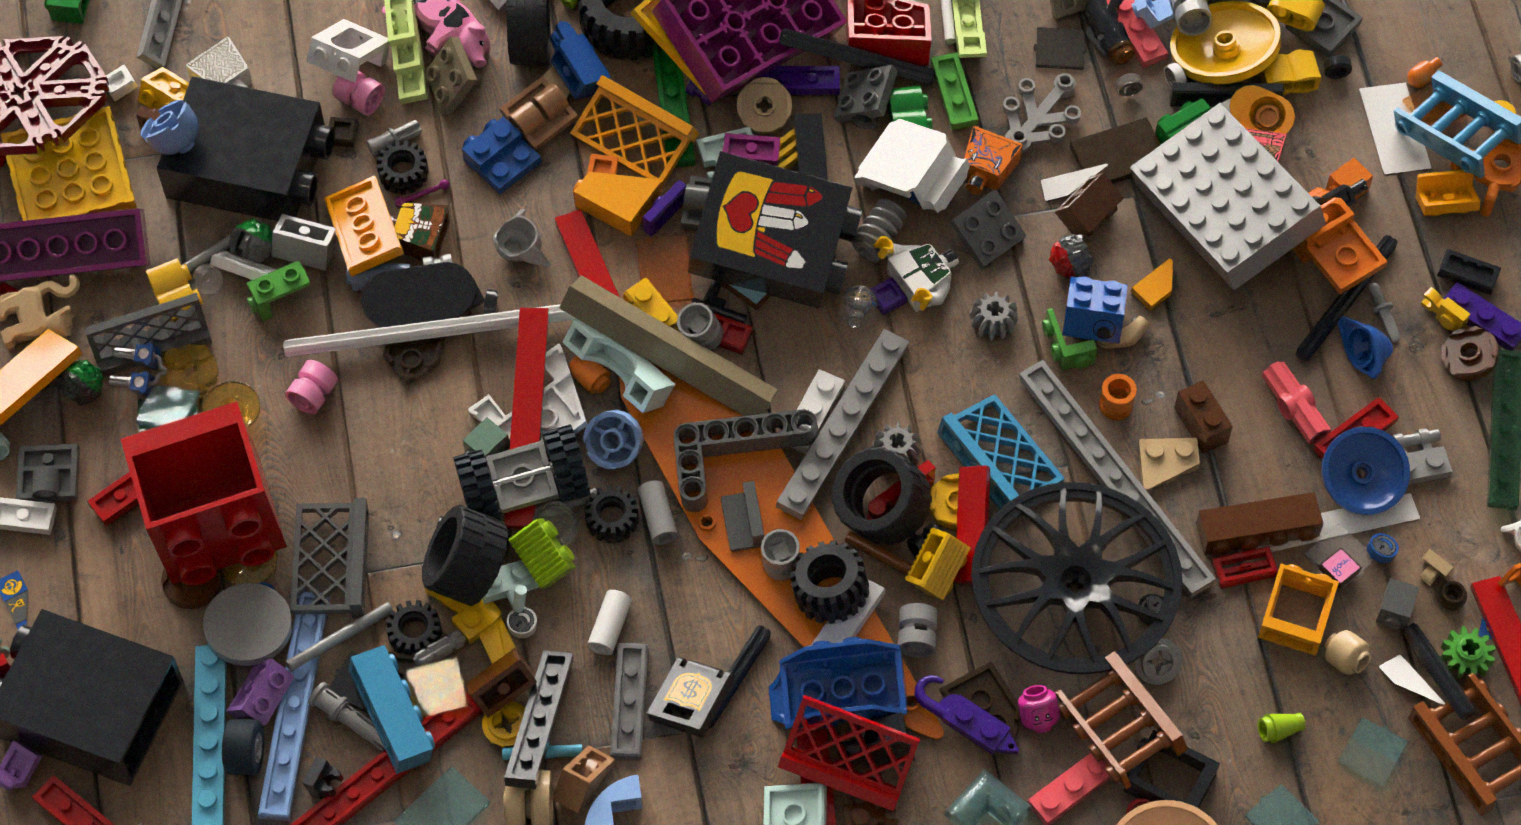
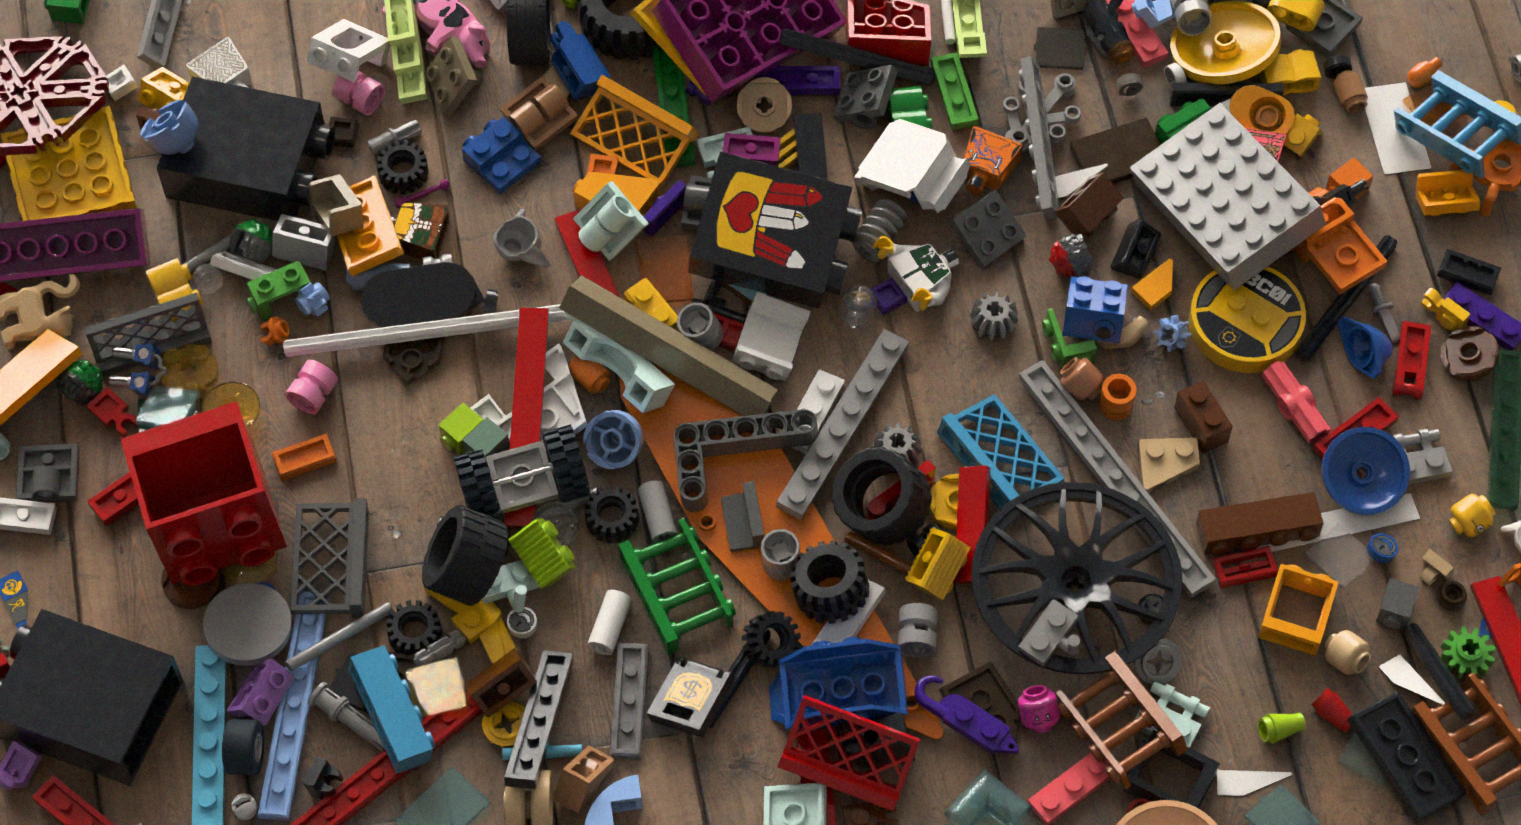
bright pink tile [1318,547,1362,589] -> none
none -> red plate [86,386,139,438]
none -> white hinge [231,793,257,820]
none -> orange plate [260,316,290,346]
none -> orange tile [271,433,337,481]
none -> light blue gear [294,282,330,317]
none -> dark tan panel [309,174,363,236]
none -> lime brick [438,402,484,455]
none -> light aqua plate [573,181,649,261]
none -> green fence [618,518,736,655]
none -> white panel [732,292,811,381]
none -> black tyre [742,611,801,668]
none -> light grey plate [1018,599,1080,667]
none -> light grey plate [1019,56,1059,219]
none -> nougat head [1060,357,1103,401]
none -> black slope [1110,218,1161,279]
none -> light aqua plate [1135,681,1210,748]
none -> light blue gear [1154,315,1192,352]
none -> piece [1189,266,1306,373]
none -> white sticker [1217,770,1292,796]
none -> yellow bracket [1284,113,1324,157]
none -> red cone [1311,688,1352,733]
none -> medium nougat brick [1333,70,1368,113]
none -> black plate [1347,691,1467,823]
none -> red plate [1392,321,1431,400]
none -> yellow head [1449,494,1496,538]

